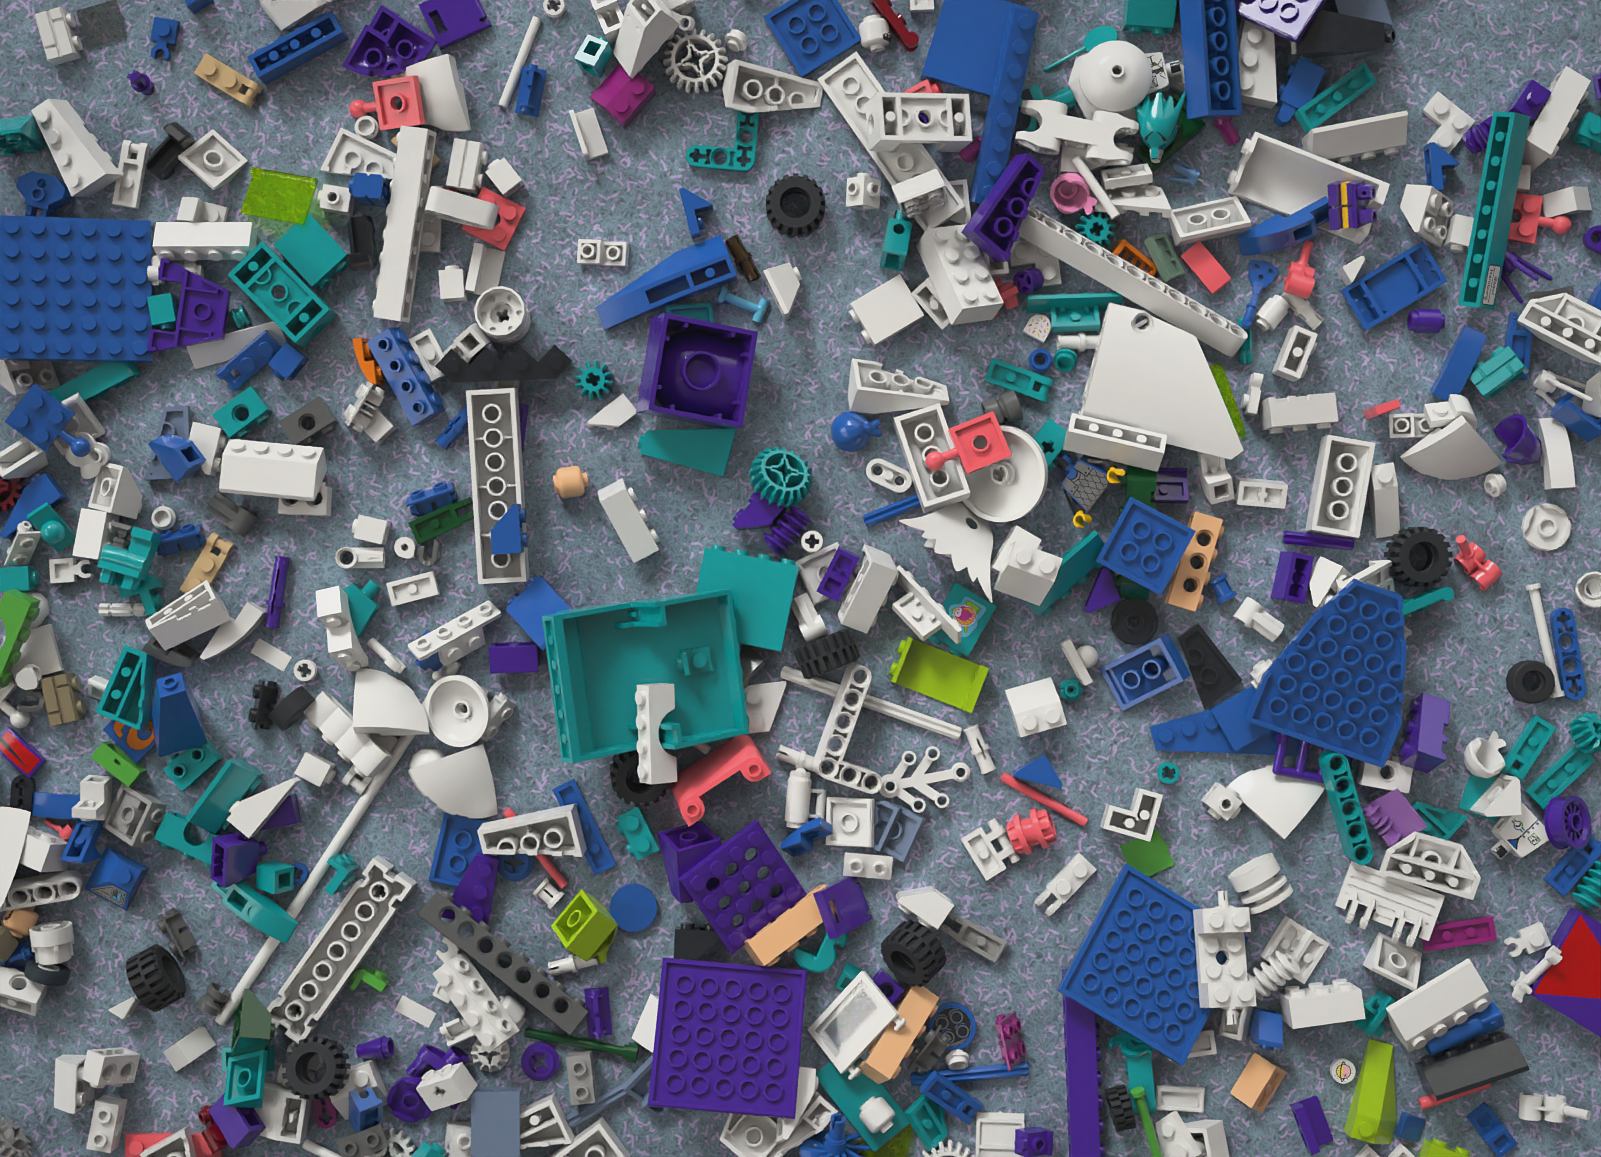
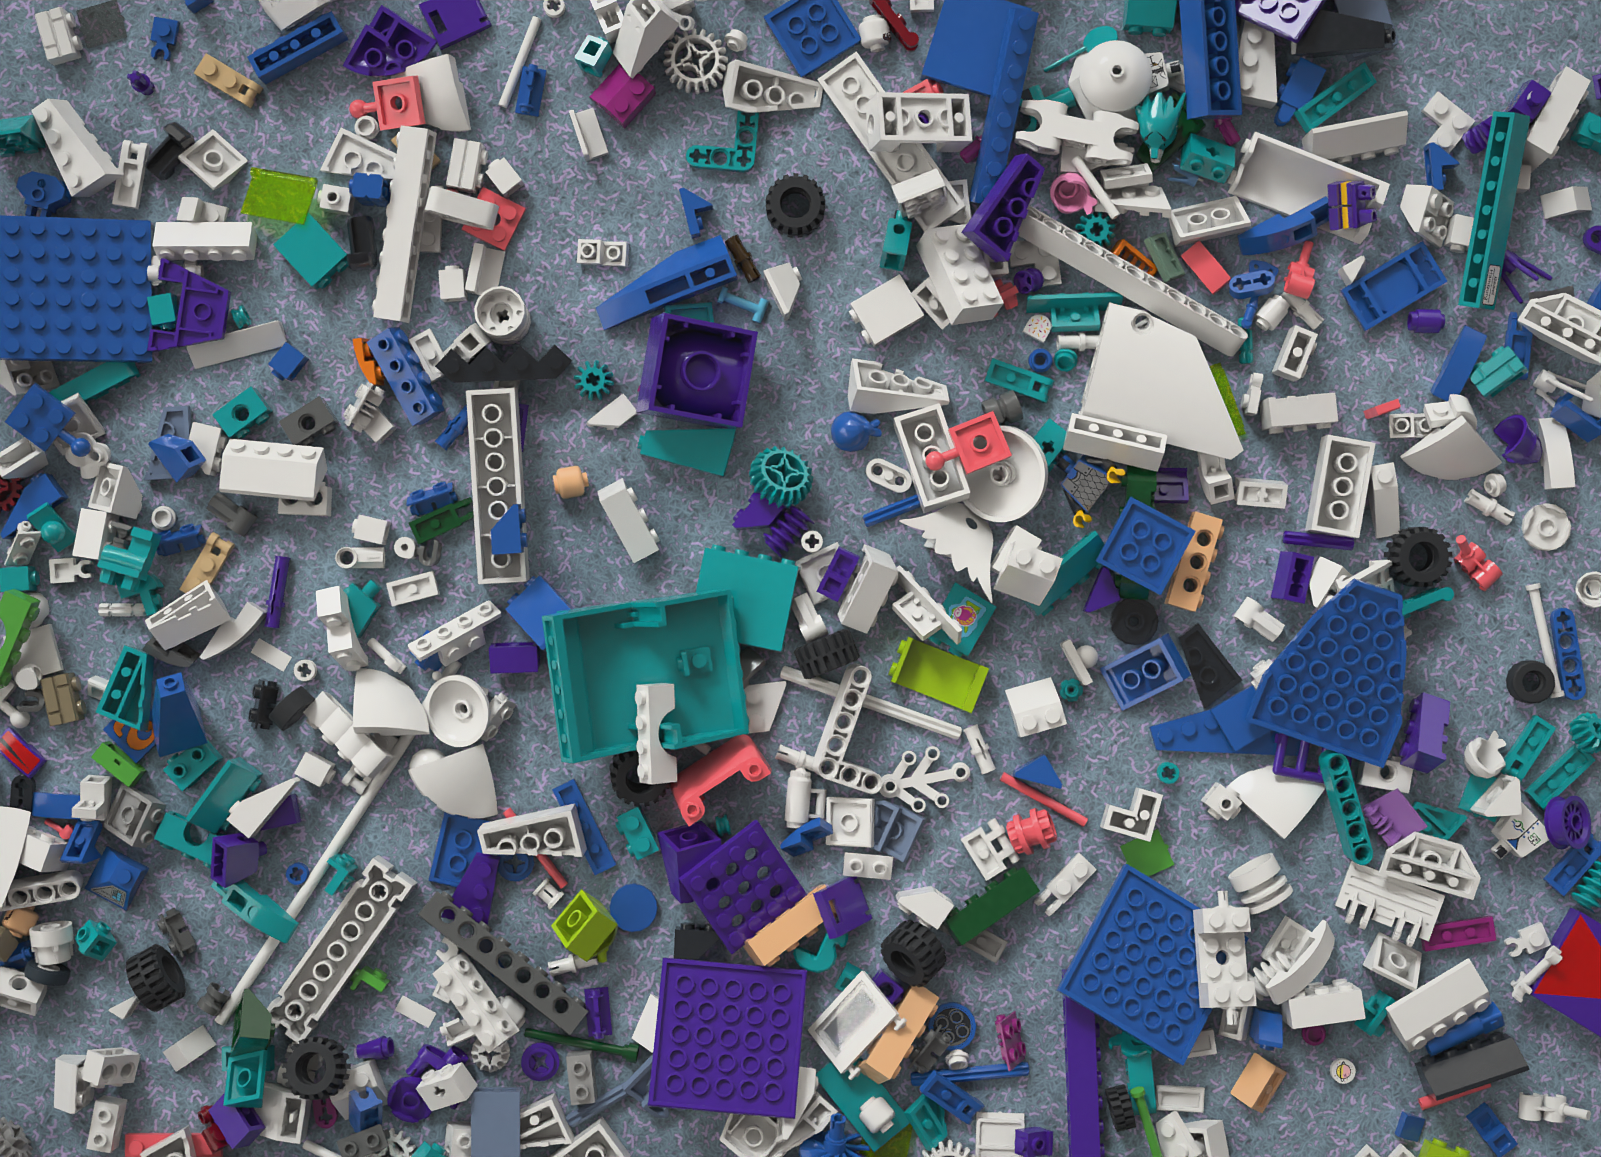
blue plate [215,330,282,392] -> none
teal plate [228,241,338,348] -> none
teal brick [256,860,294,895] -> none
white brick [846,173,881,211] -> none
blue bush [1208,573,1237,604] -> none
dark purple panel [1290,1095,1333,1155] -> none
lime wedge [1344,1038,1397,1145] -> none
coral plate [1507,192,1572,245] -> none
none -> teal brick [74,919,117,961]
none -> teal bush [715,814,732,838]
none -> dark green brick [942,866,1040,946]
none -> teal brick [1180,133,1235,184]
none -> blue beam [1229,270,1275,299]
none -> white slope [1265,920,1335,1005]
none -> magenta plate [1301,1025,1326,1046]
none -> white pin [1464,489,1515,526]

